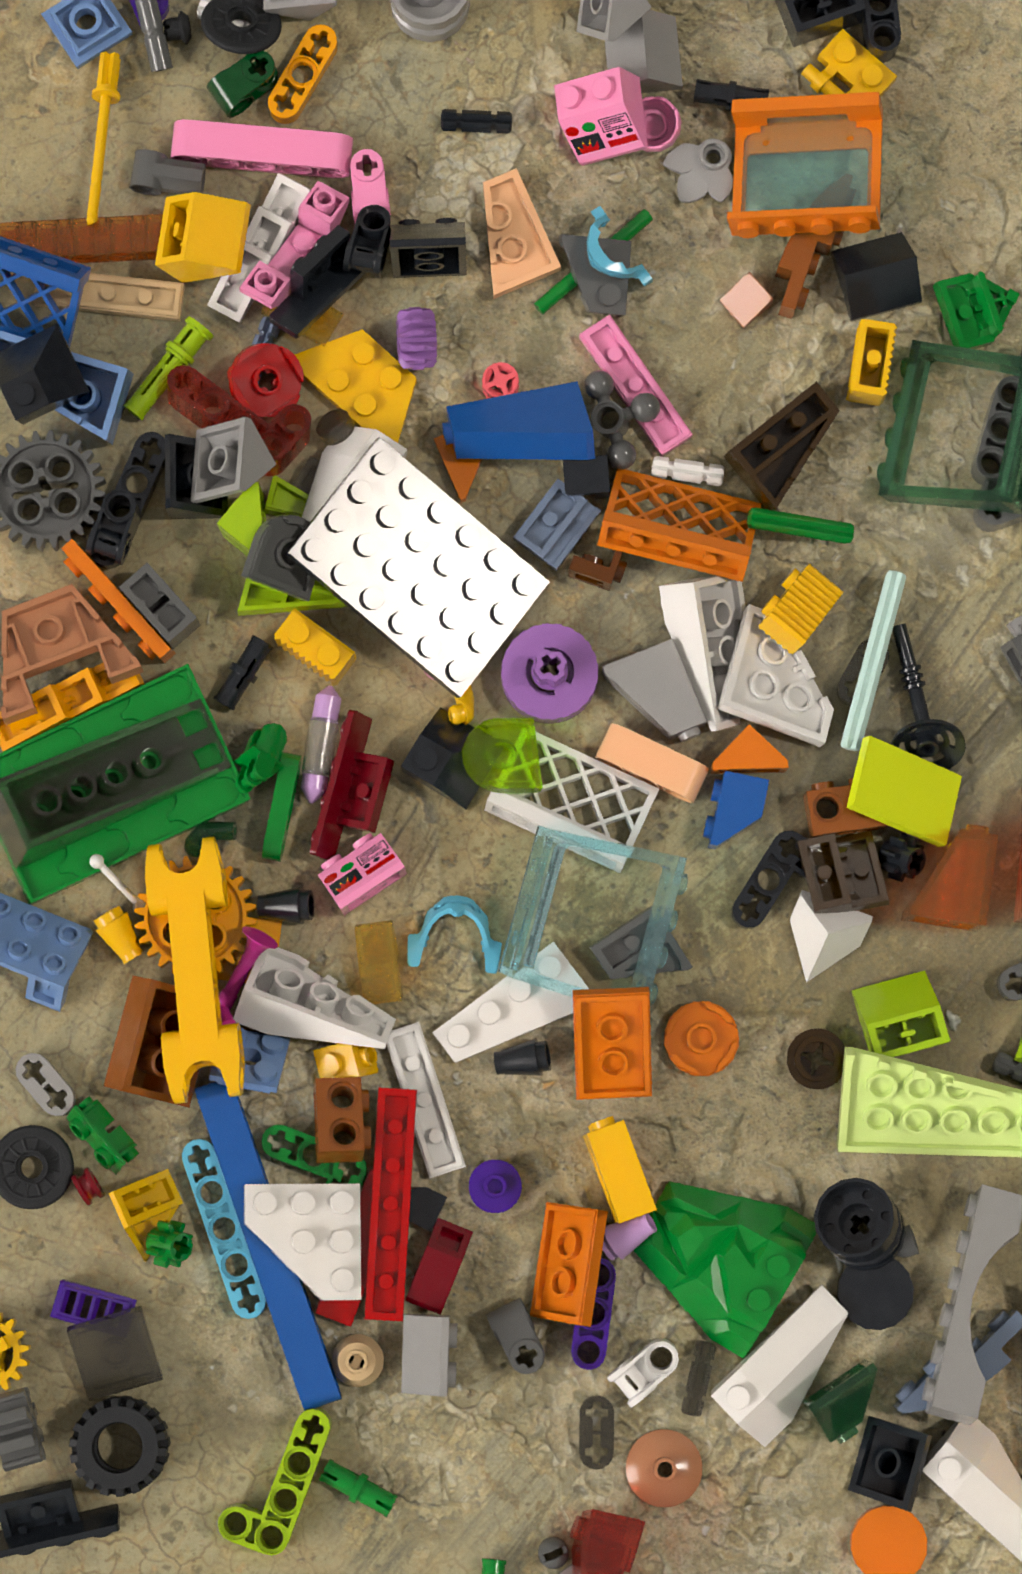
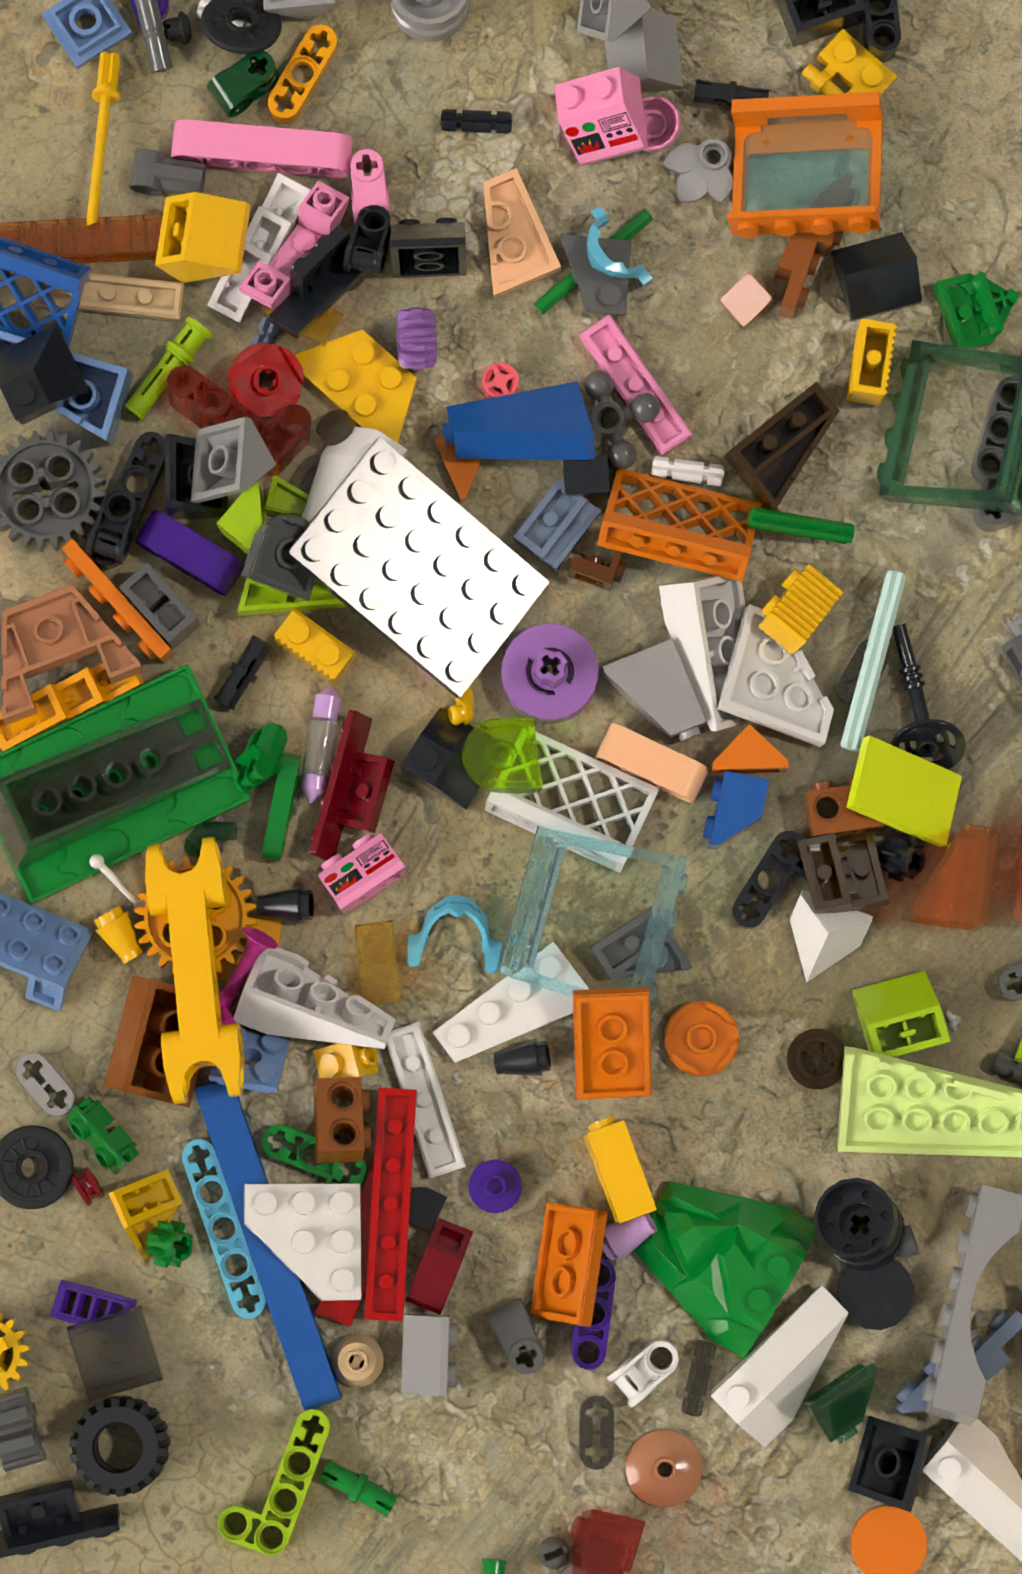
none -> dark purple beam [135,509,245,597]

